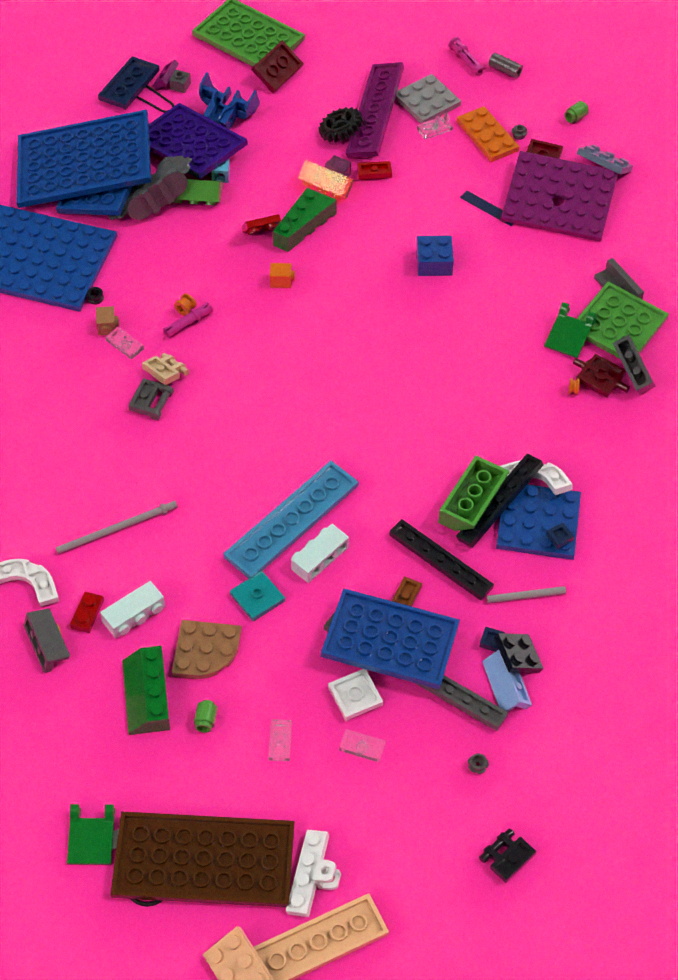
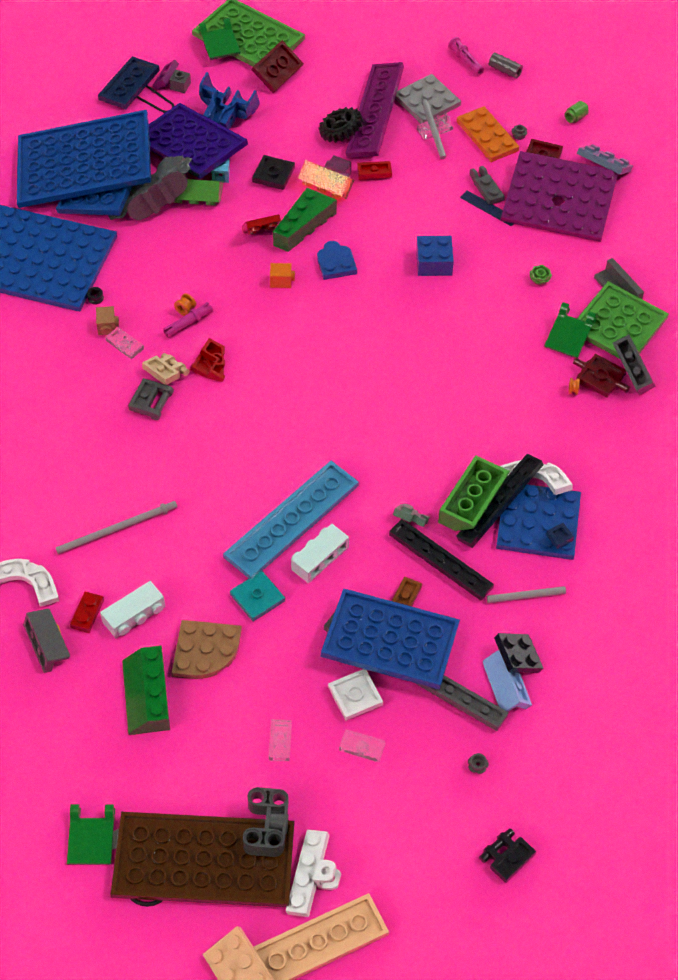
bright green brick [194,700,218,733] -> none
dark blue plate [479,626,505,652] -> none
none -> red slope [190,338,225,382]
none -> green flag [198,18,241,60]
none -> dark grey beam [243,787,289,857]
none -> black plate [252,155,295,190]
none -> blue plate [317,241,357,280]
none -> sand green plate [393,503,430,527]
none -> light grey bar [421,99,447,159]
none -> dark grey hinge [469,166,505,205]
none -> bright green plate [530,265,552,285]

